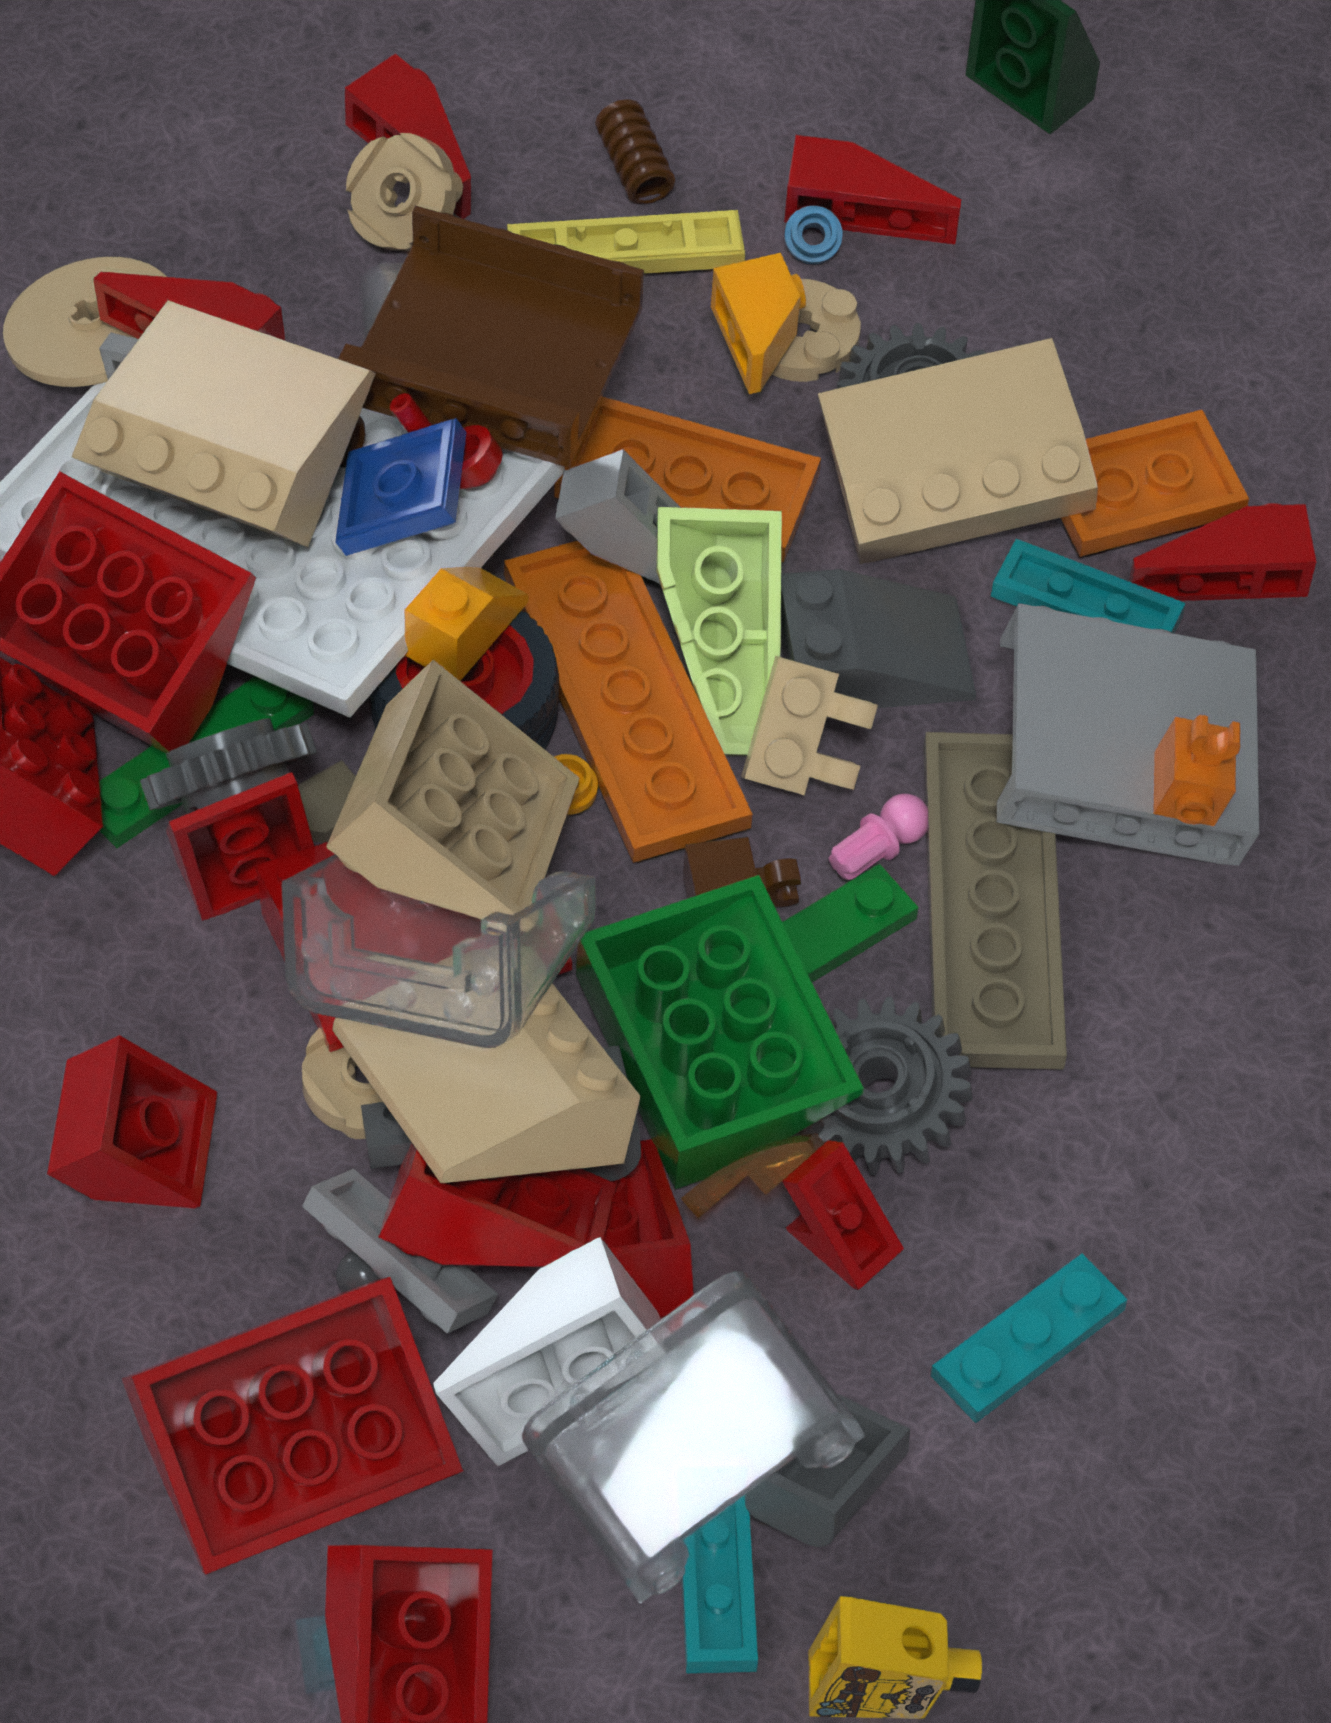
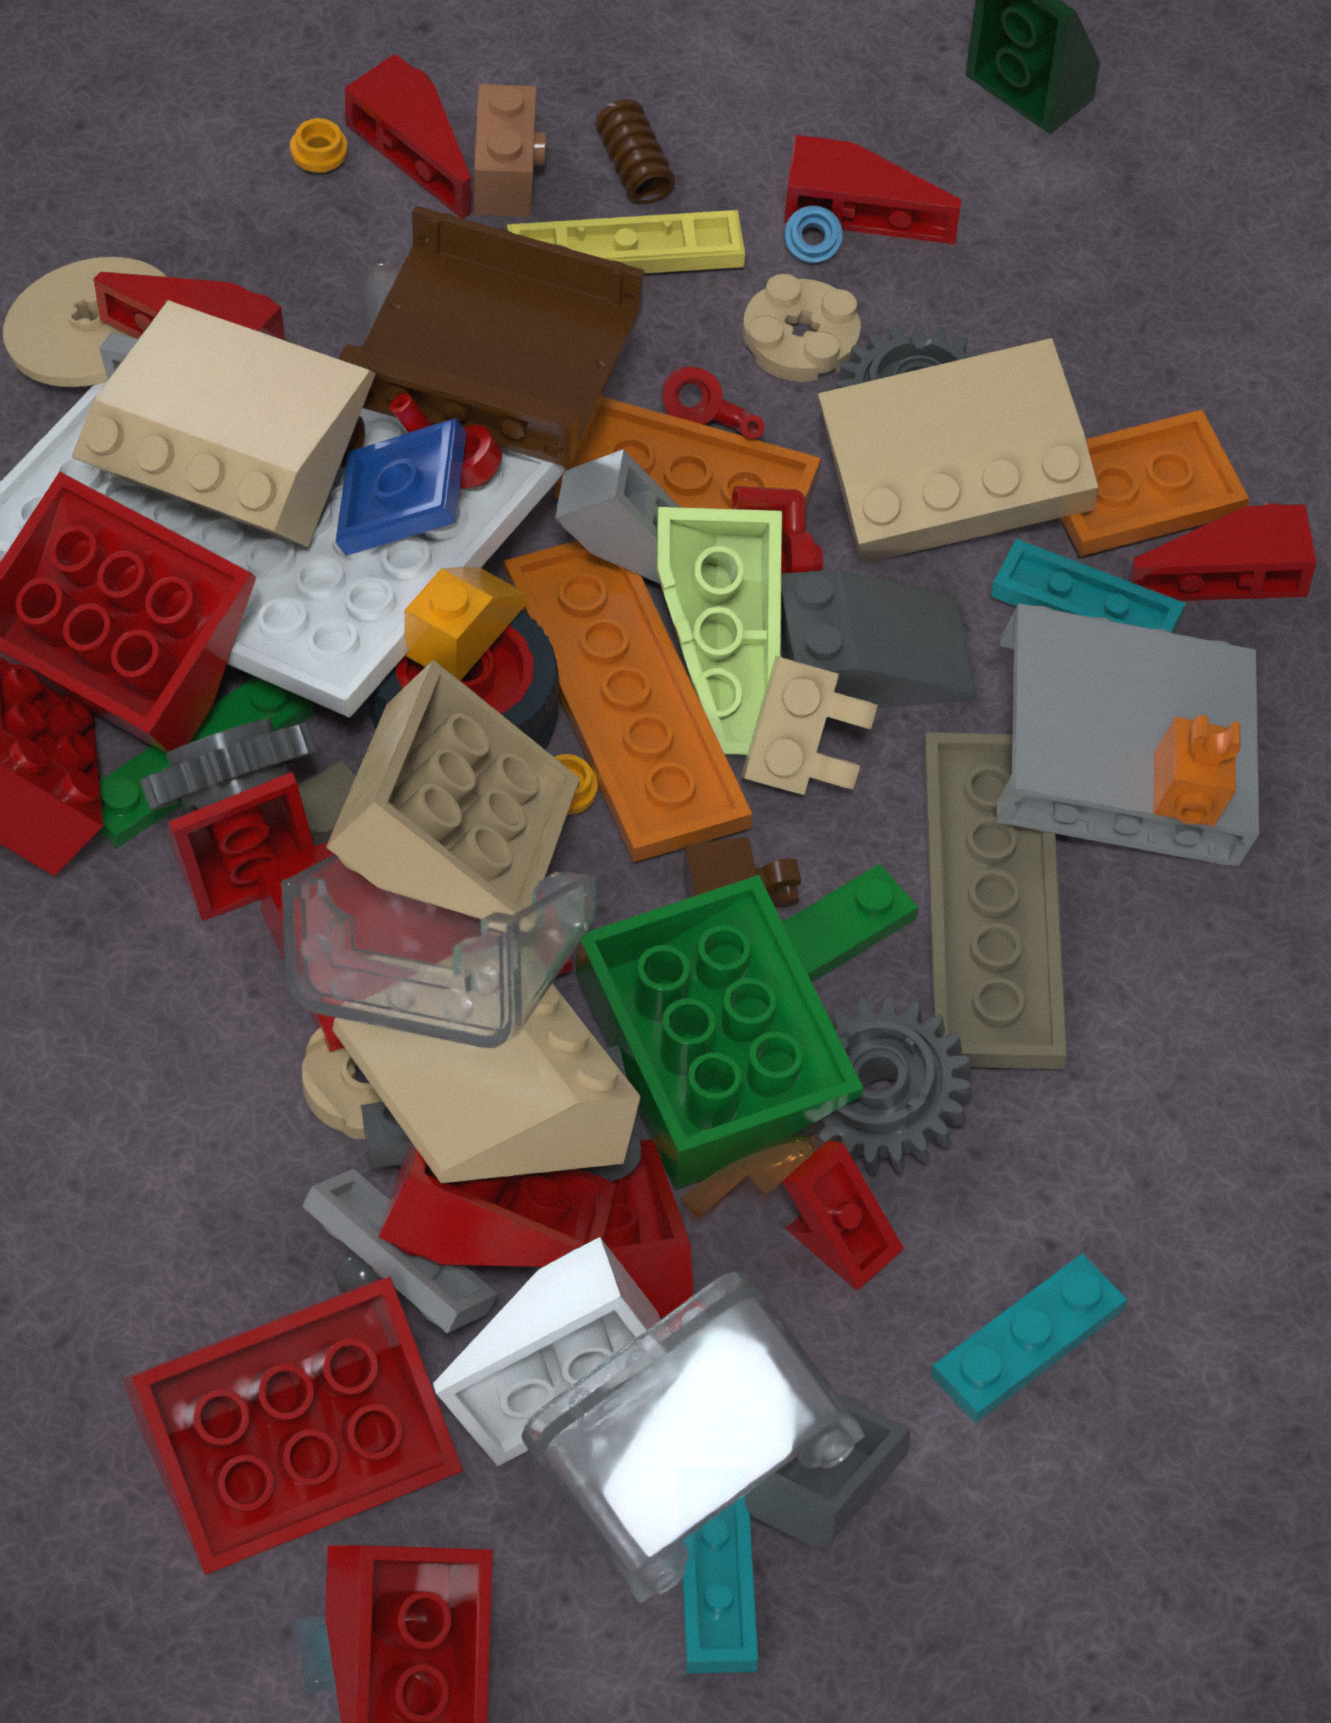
red slope [47,1035,218,1209] -> none
tan plate [346,133,463,252] -> none
light orange slope [711,253,806,394] -> none
yellow torso [808,1596,982,1719] -> none
bright pink axle [829,794,928,880] -> none
none -> light orange plate [290,118,348,172]
none -> nougat brick [474,84,546,217]
none -> red plate [660,366,765,439]
none -> red plate [731,486,823,574]

